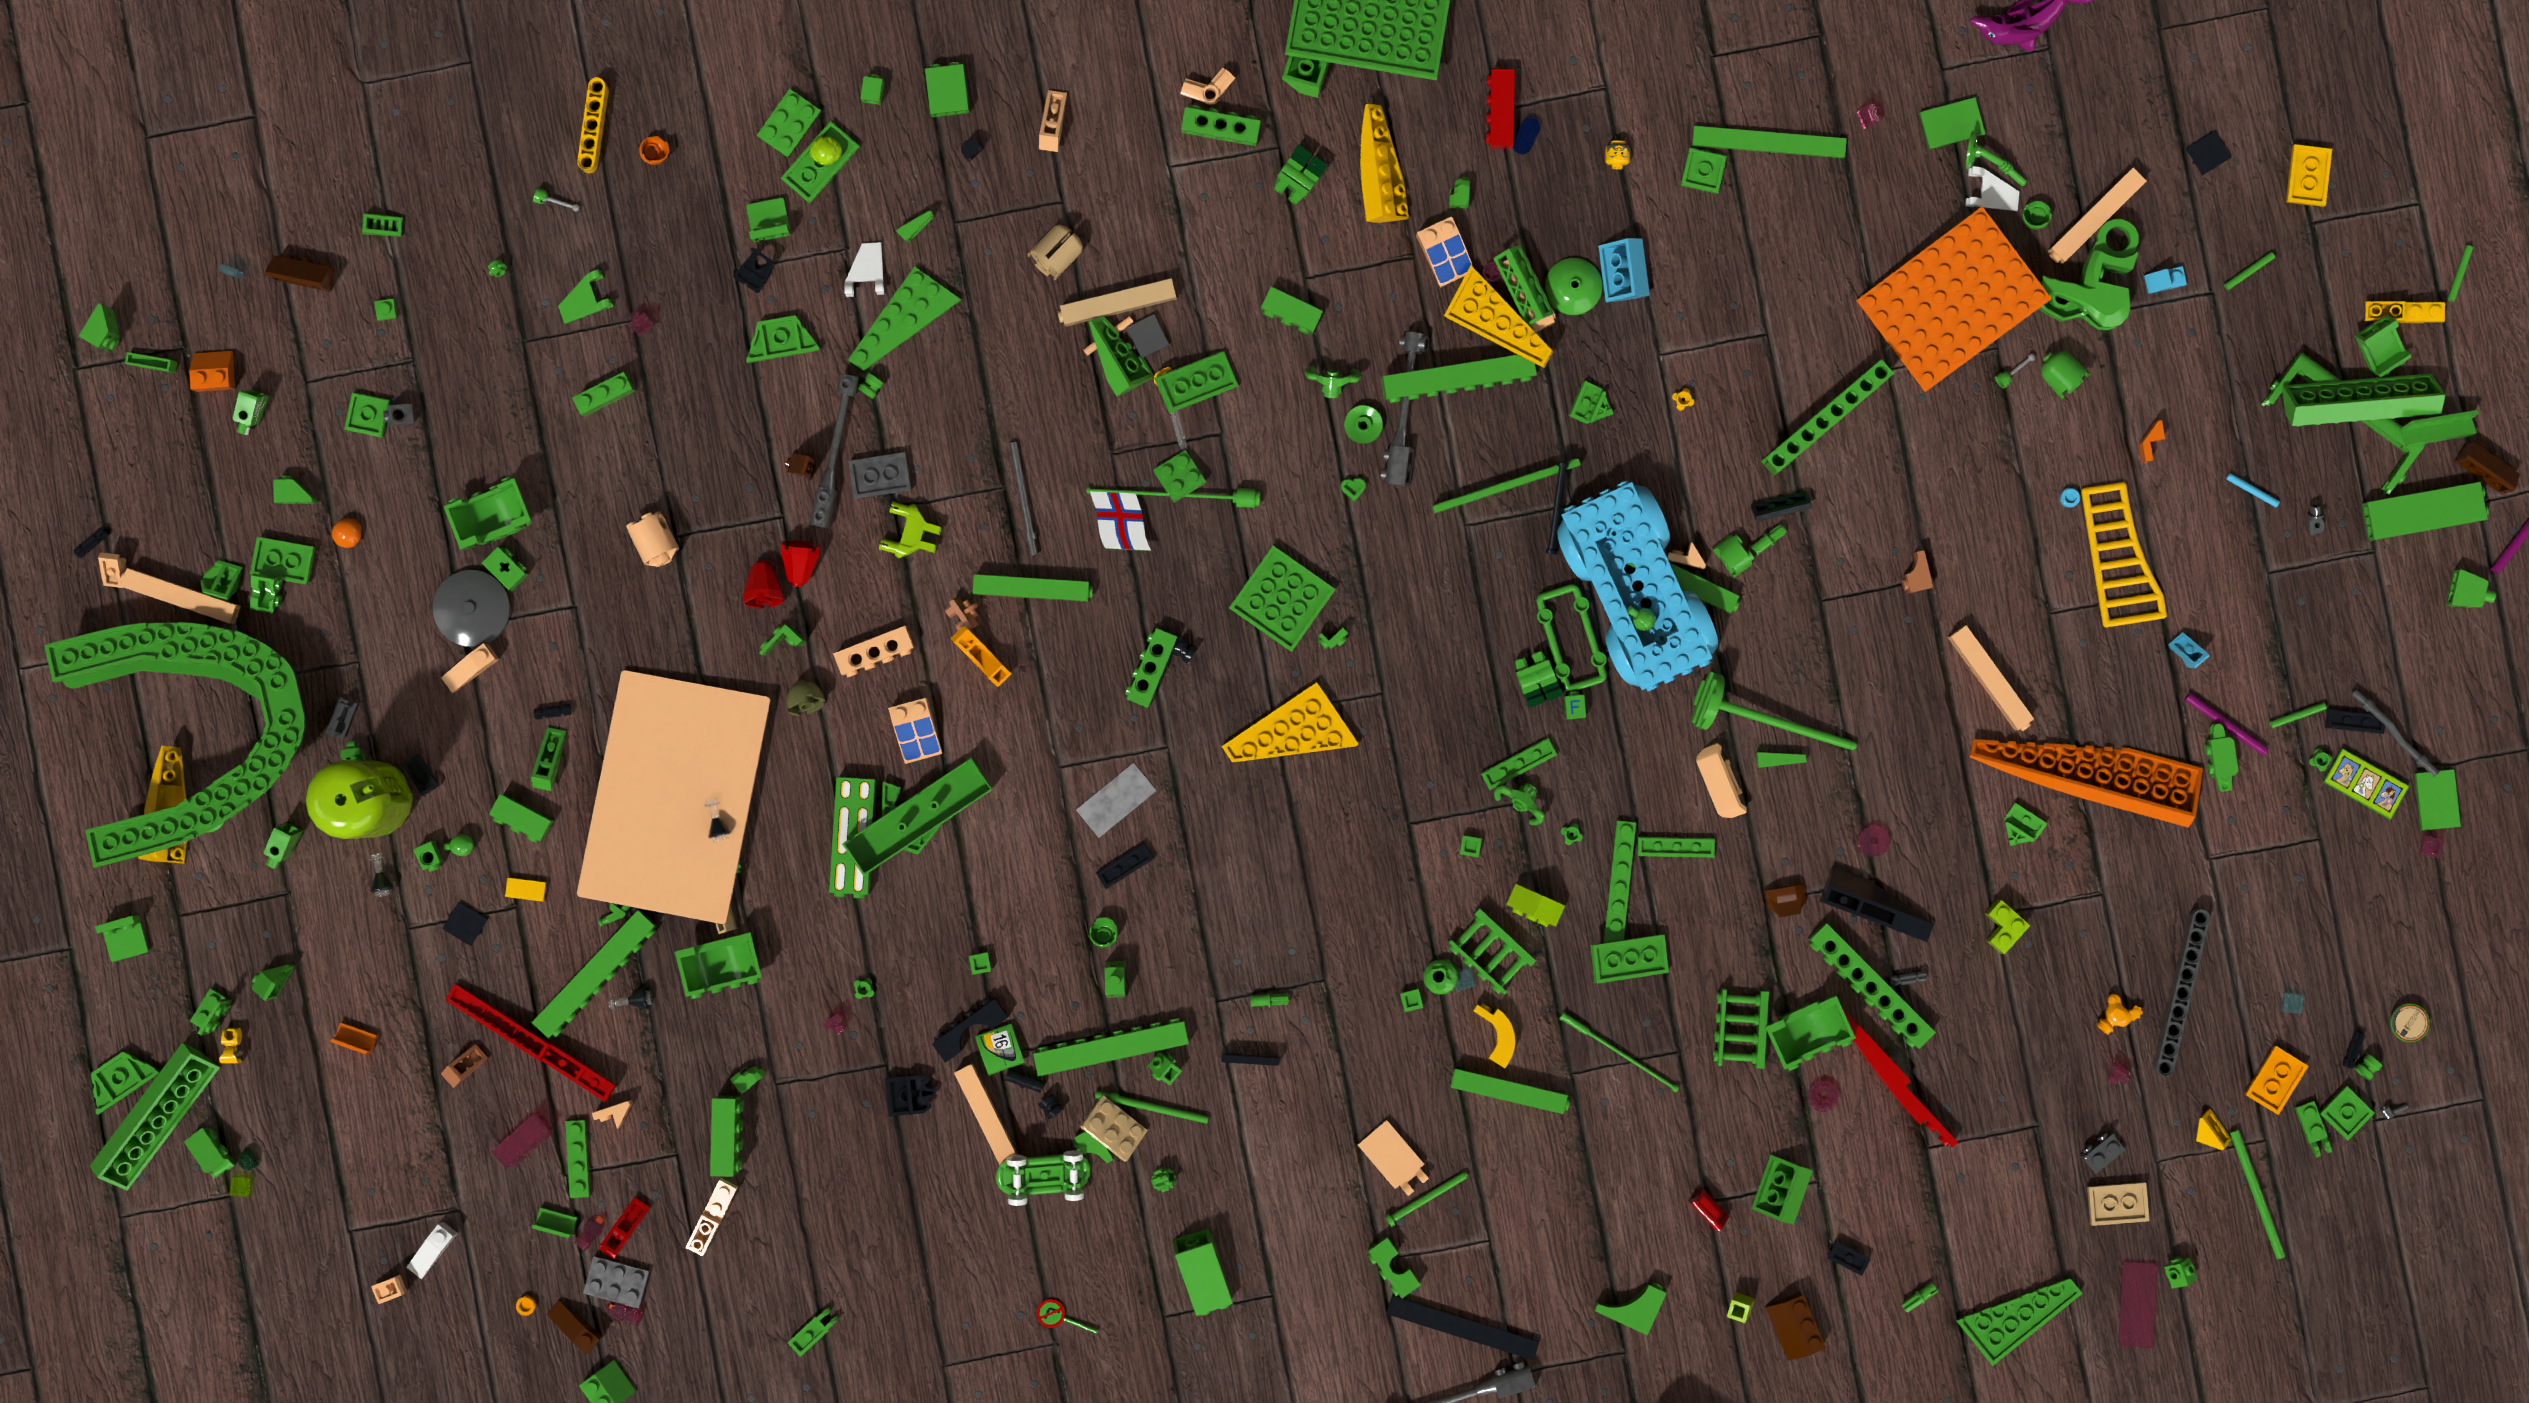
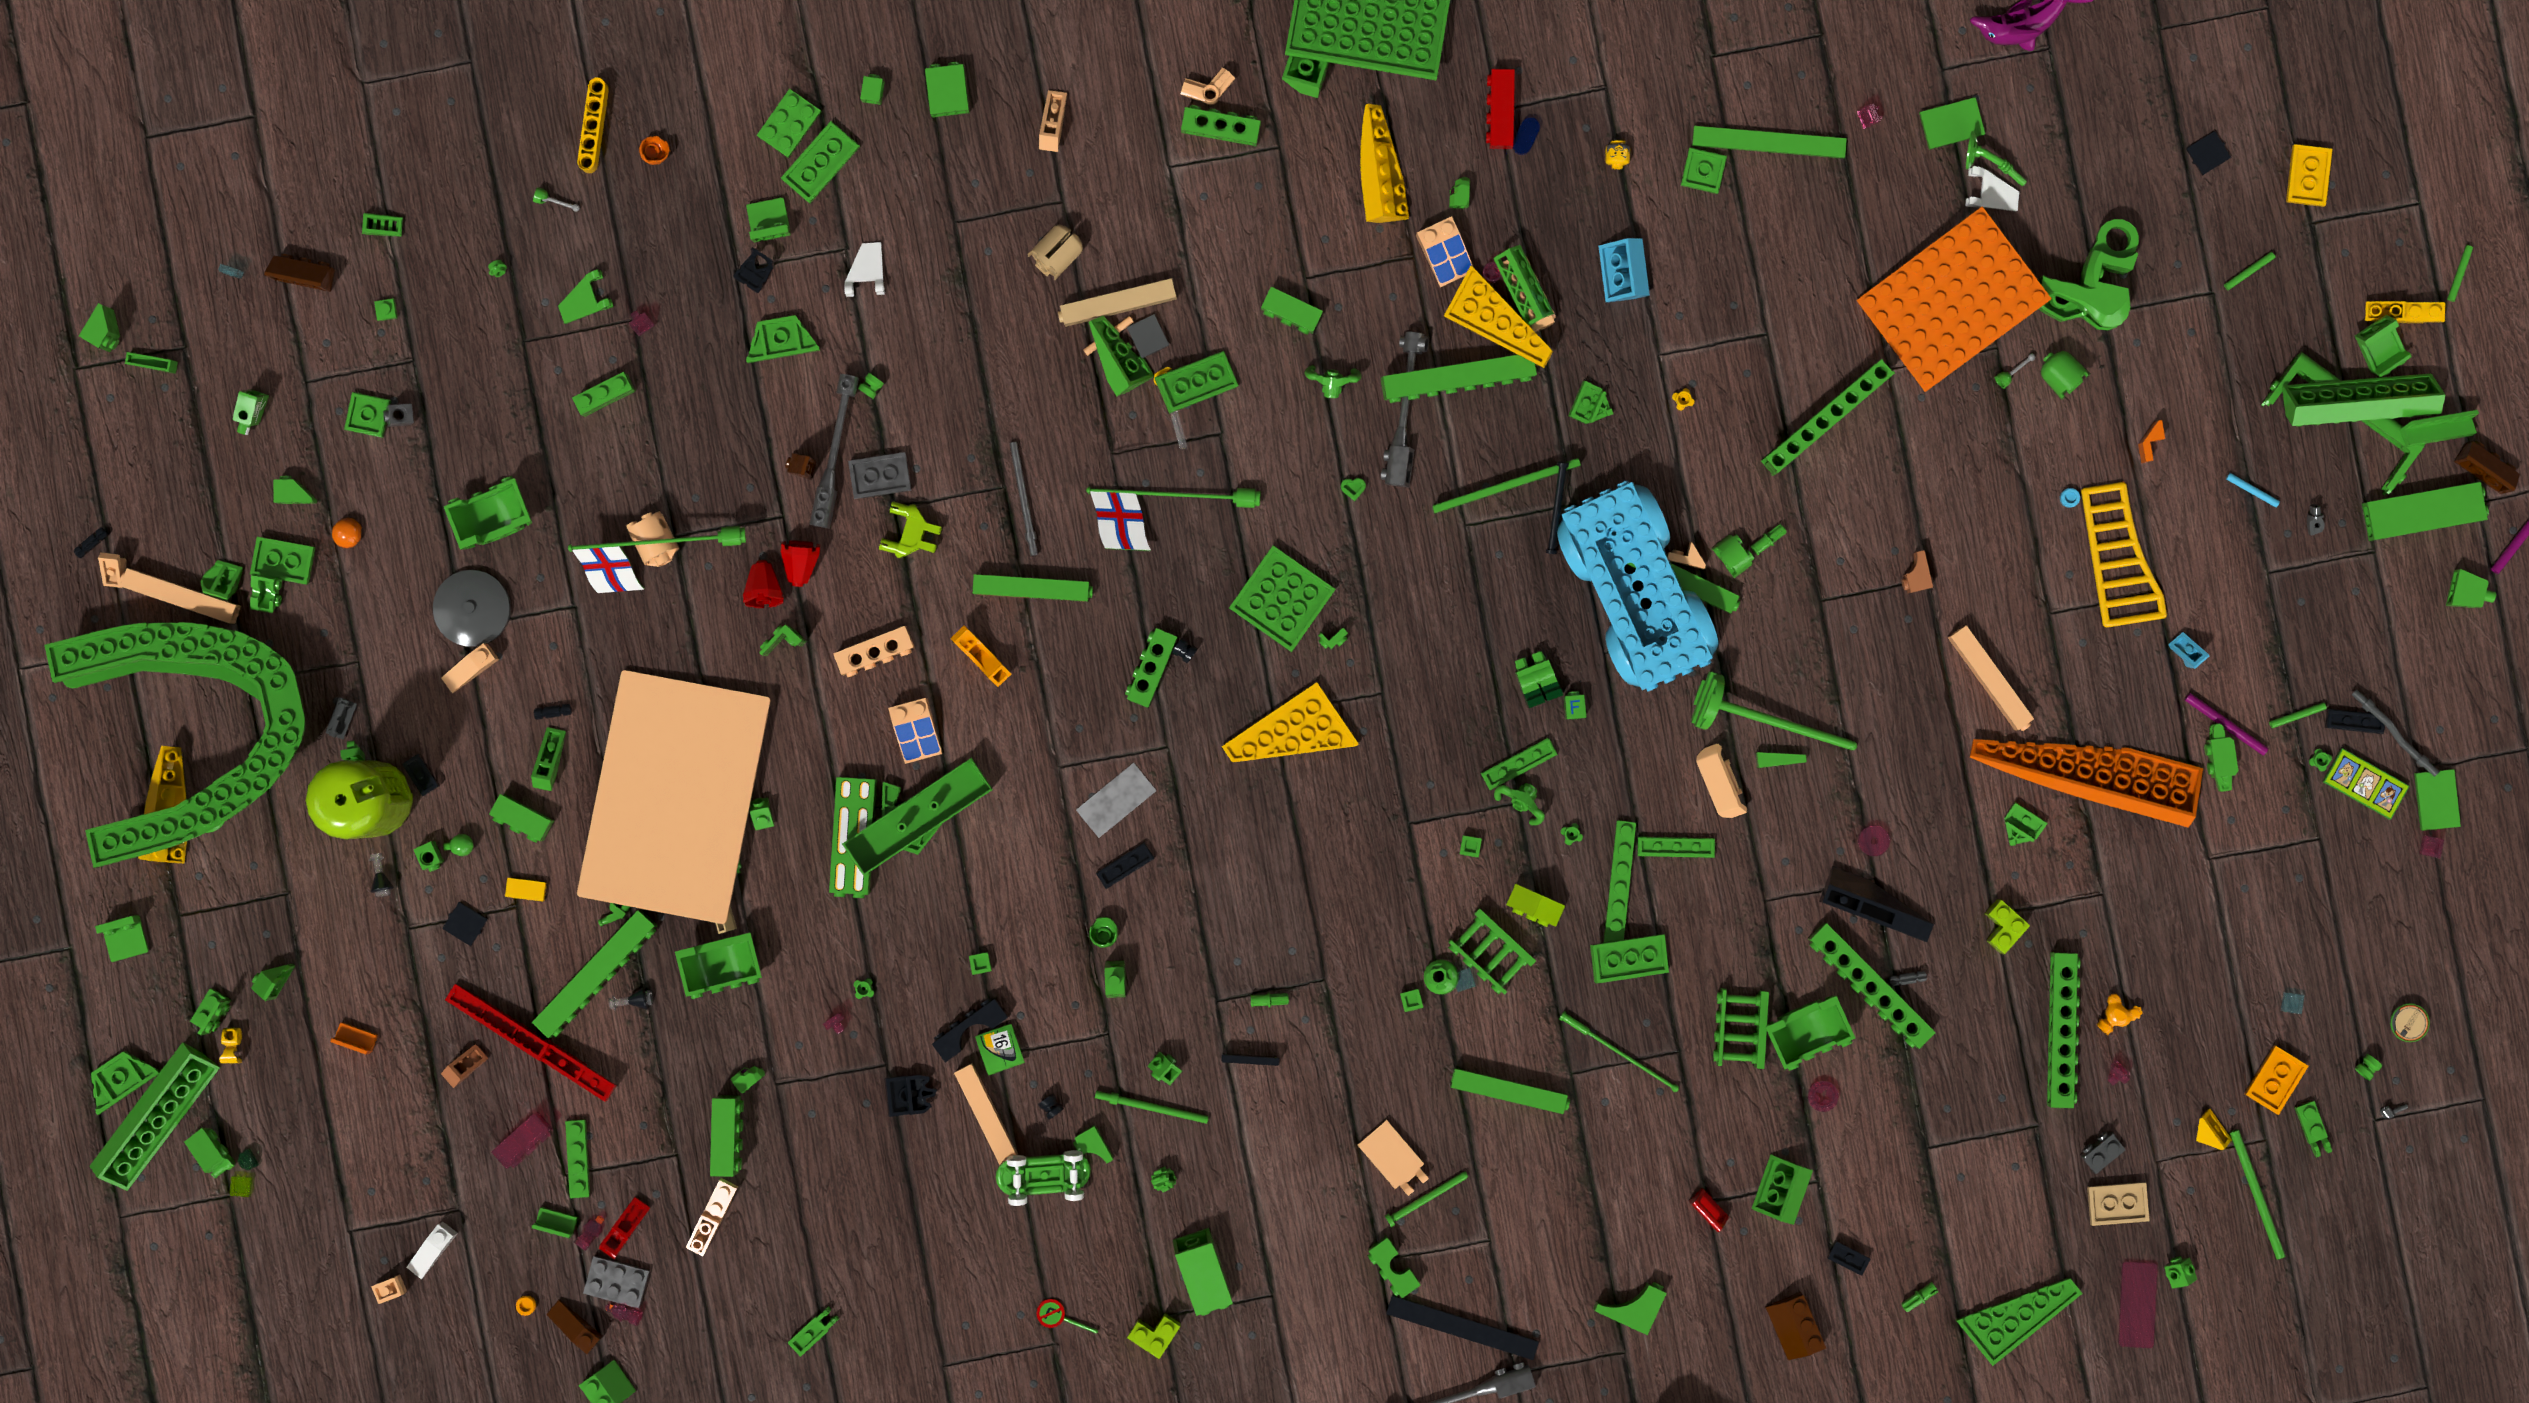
orange slope [189,351,235,392] -> none
bright green torso [264,822,303,869] -> none
bright green brick [482,547,528,591] -> none
light nougat slope [592,1099,633,1129] -> none
piece [705,798,731,843] -> none
olive cylinder [786,680,825,716] -> none
lime hair [810,136,842,165] -> none
bright green wing [848,266,962,371] -> none
bright green slope [895,210,934,243] -> none
nougat hips [945,597,979,630] -> none
black brick [961,140,982,162] -> none
black pin [1004,1069,1044,1093] -> none
bright green brick [1033,1018,1189,1076] -> none
tan plate [1080,1095,1148,1162] -> none
bright green plate [1153,450,1206,503] -> none
bright green hips [1274,144,1328,205] -> none
bright green dish [1344,405,1383,444] -> none
yellow arch [1472,1003,1515,1068] -> none
bright green bar [1536,584,1607,692] -> none
bright green dish [1545,258,1602,315] -> none
bright green piece [1627,606,1656,631] -> none
lime brick [1727,1292,1755,1323] -> none
black plate [1750,491,1812,522] -> none
reddish brown slope [1764,884,1806,917] -> none
red slope [1828,995,1959,1148] -> none
bright green hair [2022,201,2052,230] -> none
light nougat brick [2048,168,2146,264] -> none
medium azure slope [2144,266,2187,294] -> none
dark grey beam [2152,909,2210,1076] -> none
bright green plate [2319,1086,2374,1140] -> none
black axle [2342,1031,2365,1069] -> none
none -> flag [568,526,746,593]
none -> bright green bracket [749,798,774,830]
none -> lime brick [1127,1313,1181,1359]
none -> bright green brick [2047,952,2080,1108]

